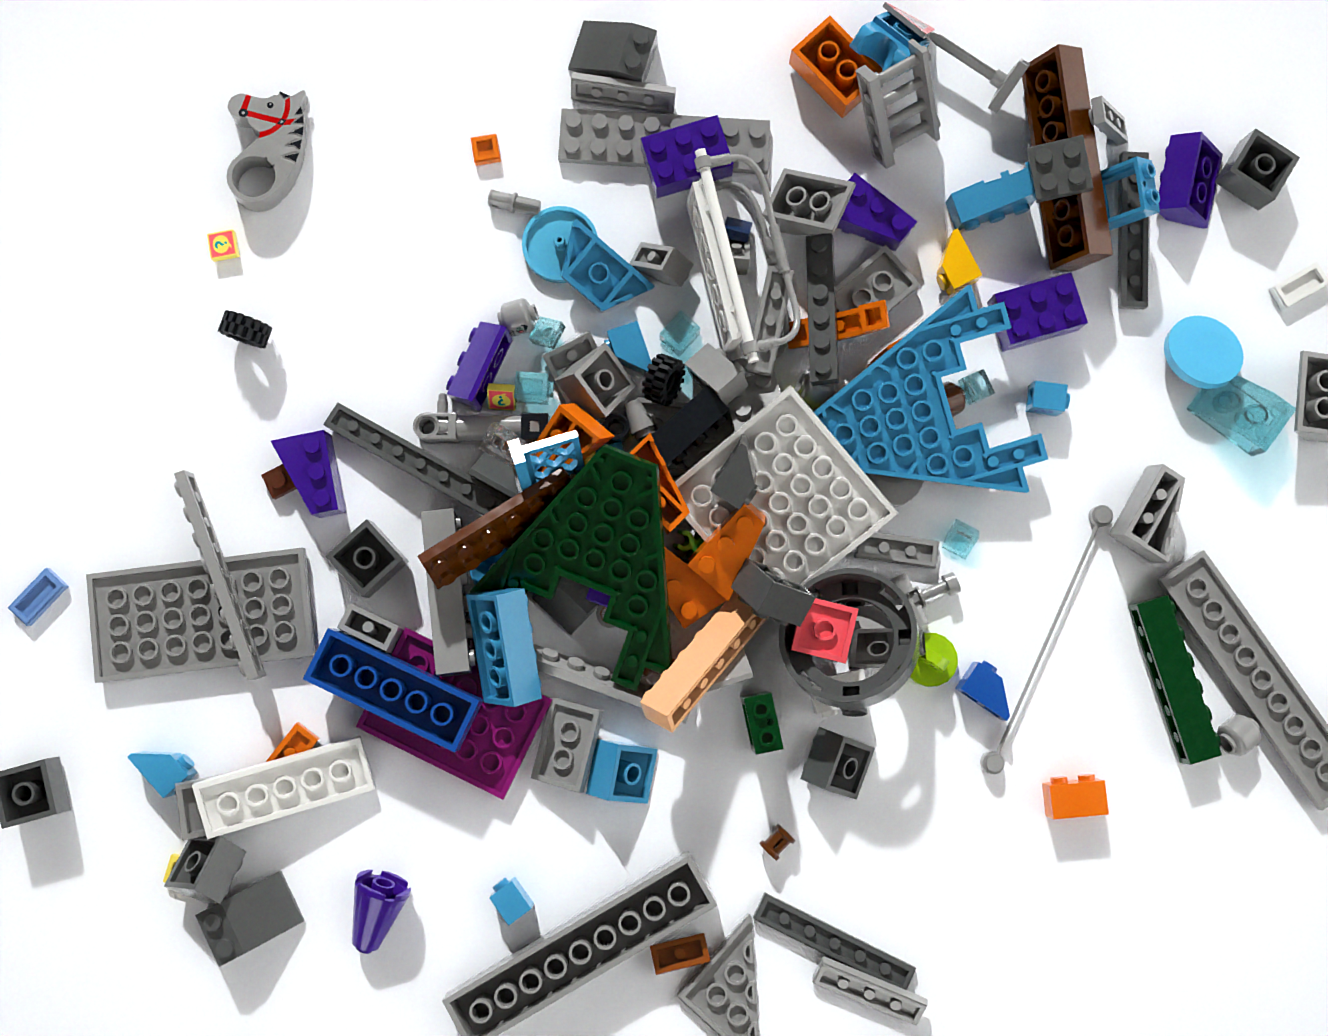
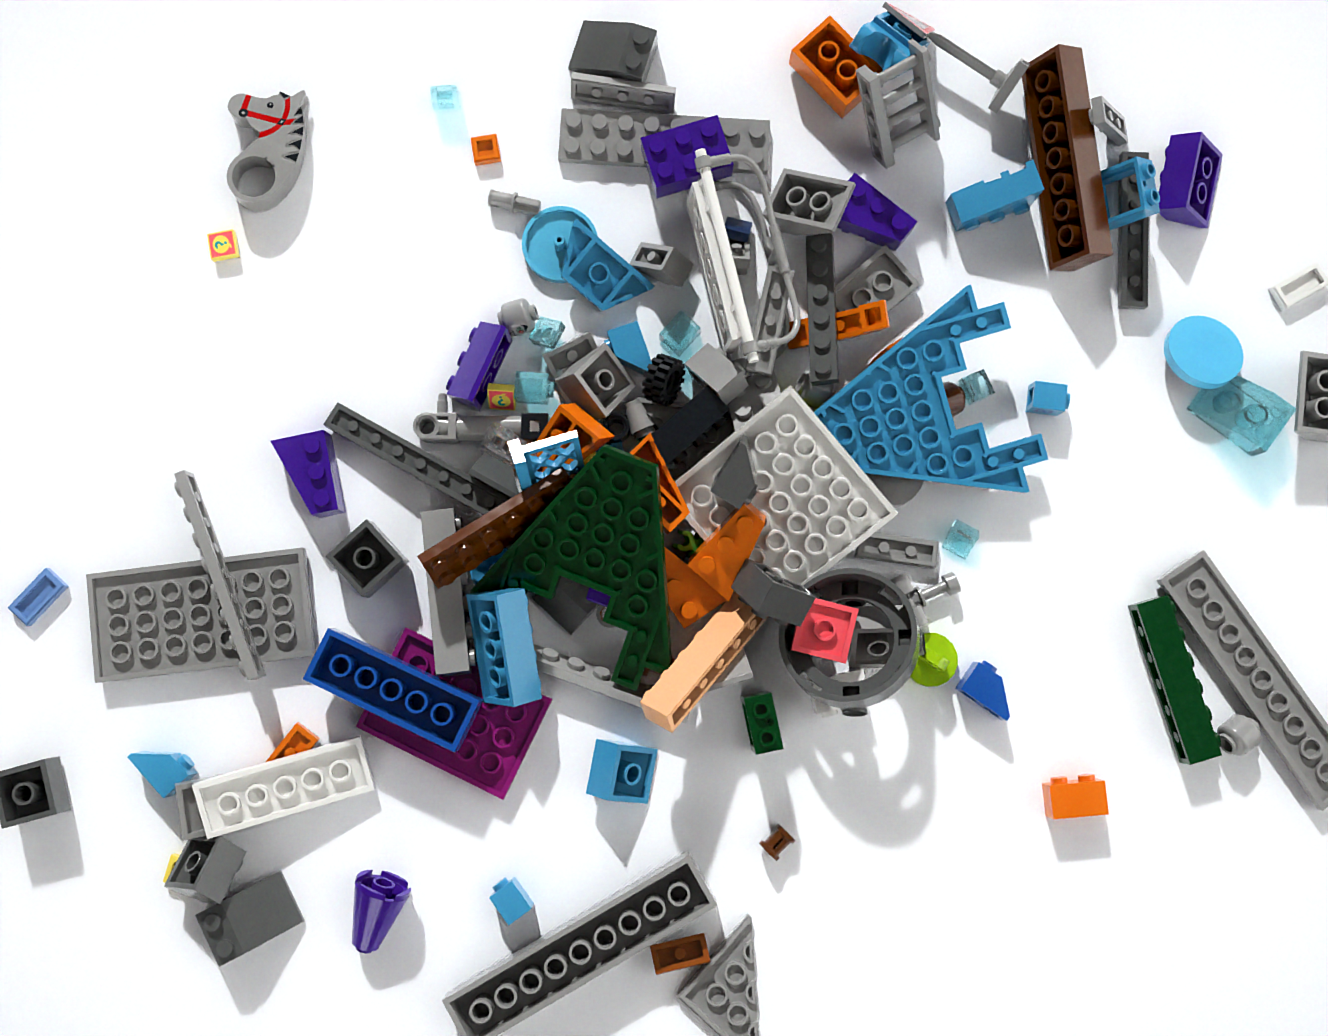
black tyre [218,310,273,349] -> none
copper plate [261,464,297,500] -> none
light grey brick [337,603,404,655] -> none
light grey plate [531,697,604,793] -> none
dark grey tile [753,892,916,990] -> none
dark grey slope [800,727,875,800] -> none
light grey tile [812,956,928,1026] -> none
yellow slope [936,228,982,296] -> none
light grey piece [980,505,1113,774] -> none
dark purple brick [987,272,1088,352] -> none
dark grey plate [1026,135,1093,203] -> none
light grey wedge [1109,464,1186,563] -> none
dark grey brick [1215,128,1300,211] -> none
none -> clear light blue brick [430,85,461,111]

